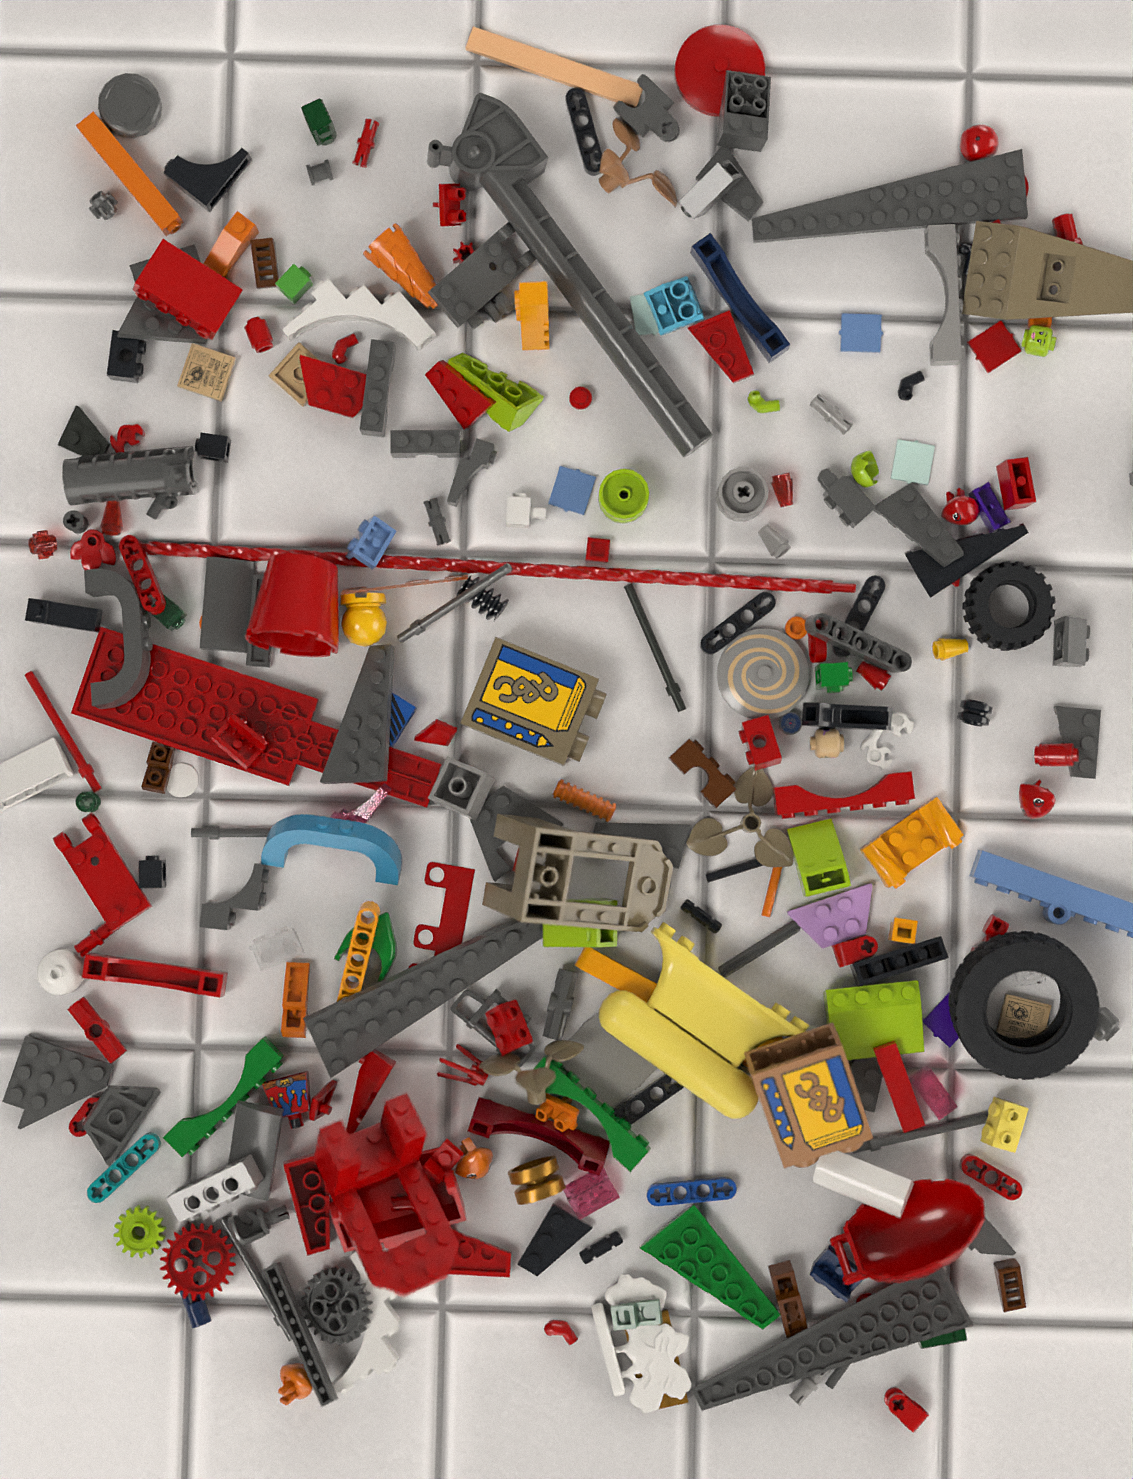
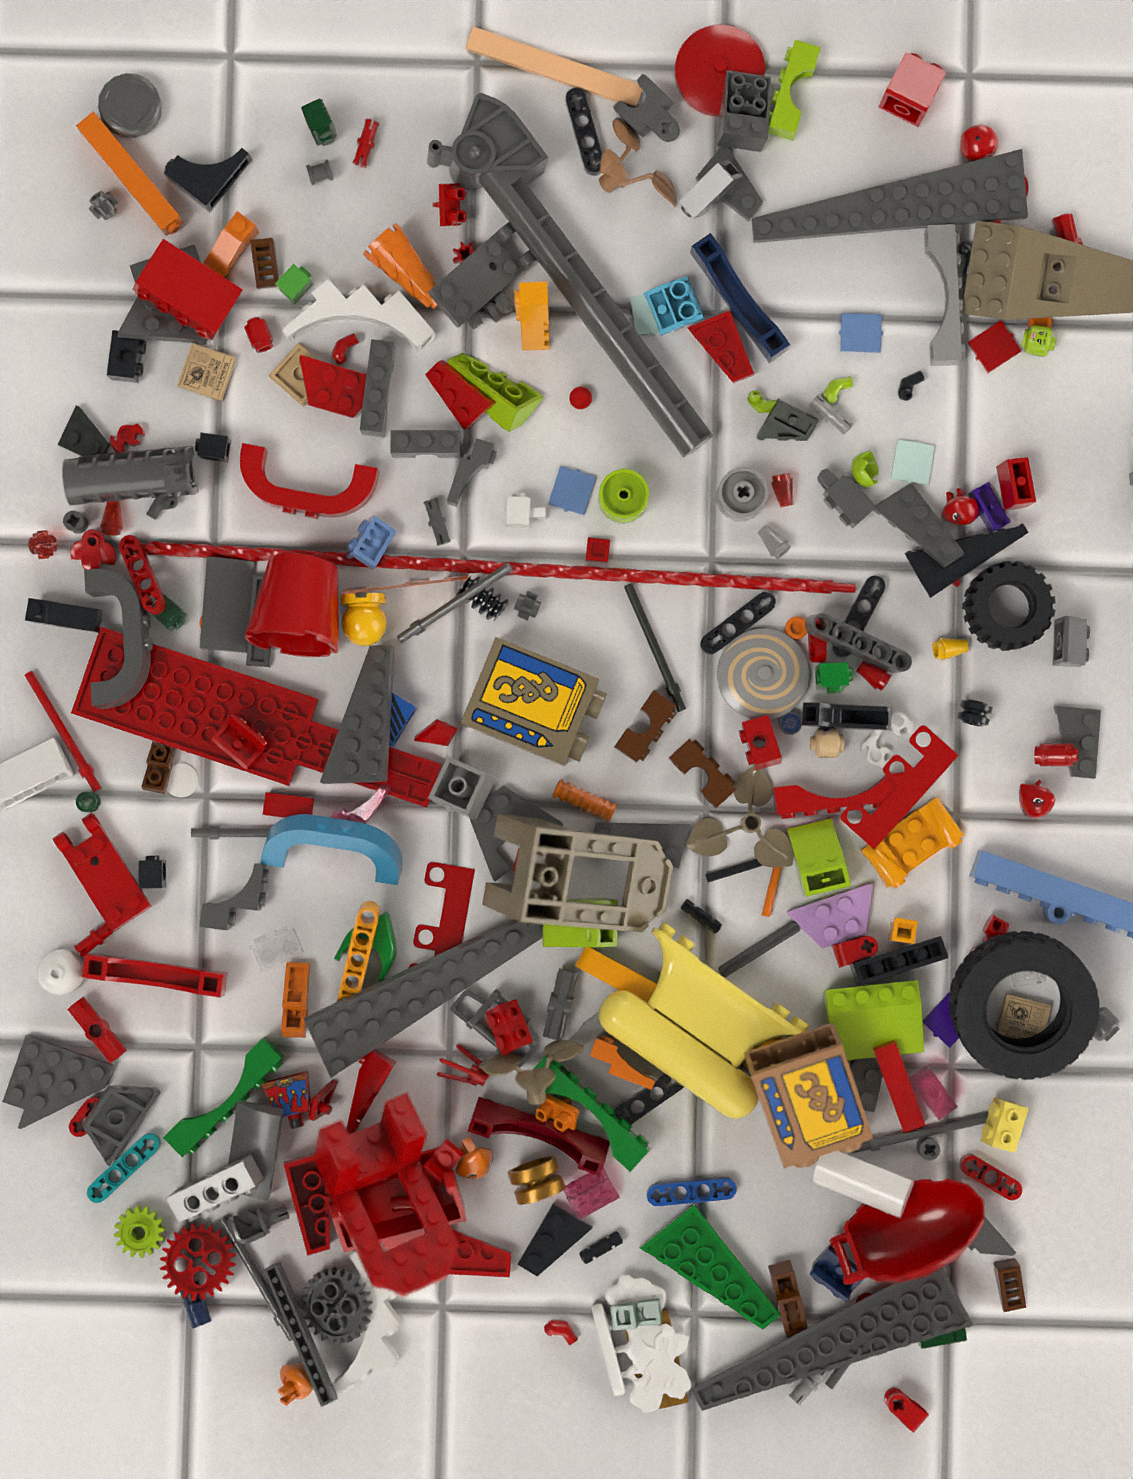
none -> red arch [240,443,379,519]
none -> red slope [262,792,314,818]
none -> dark grey gear [514,591,541,621]
none -> orange slope [590,1035,655,1090]
none -> reddish brown arch [614,690,677,763]
none -> pearl dark grey wing [756,399,819,441]
none -> lime arch [768,40,821,141]
none -> lime arm [824,376,853,404]
none -> red piece [840,725,959,850]
none -> slope [878,52,946,128]
none -> dark grey bush [916,1137,940,1160]

